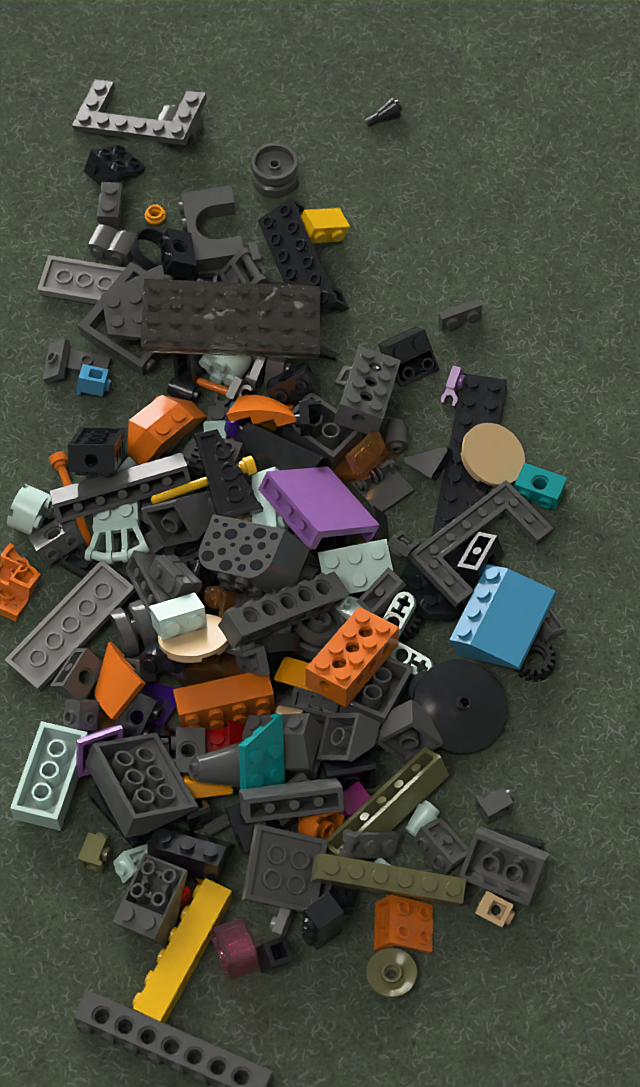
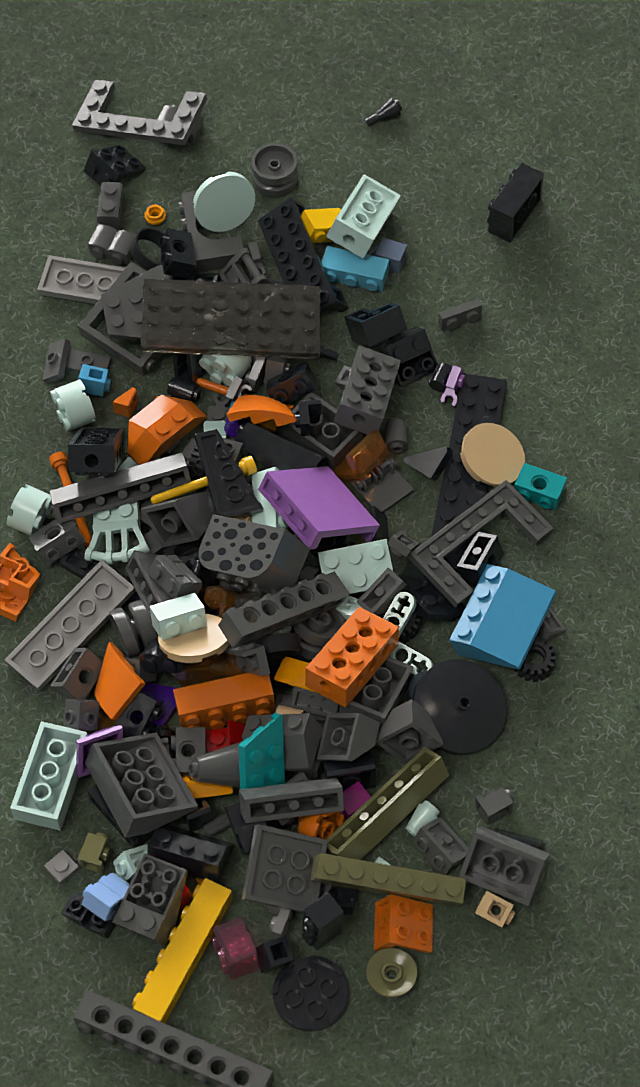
dark grey plate [338,831,400,859] -> none
none -> light grey plate [44,850,80,886]
none -> light aqua brick [50,379,96,431]
none -> black slope [61,893,116,939]
none -> light blue brick [82,873,130,921]
none -> orange slope [113,388,138,418]
none -> light aqua tile [193,172,255,232]
none -> black tile [273,956,349,1032]
none -> medium azure brick [321,246,389,292]
none -> light aqua brick [326,174,401,258]
none -> black brick [344,302,408,348]
none -> sand blue brick [373,238,407,273]
none -> black piece [428,362,452,392]
none -> black brick [487,163,544,243]

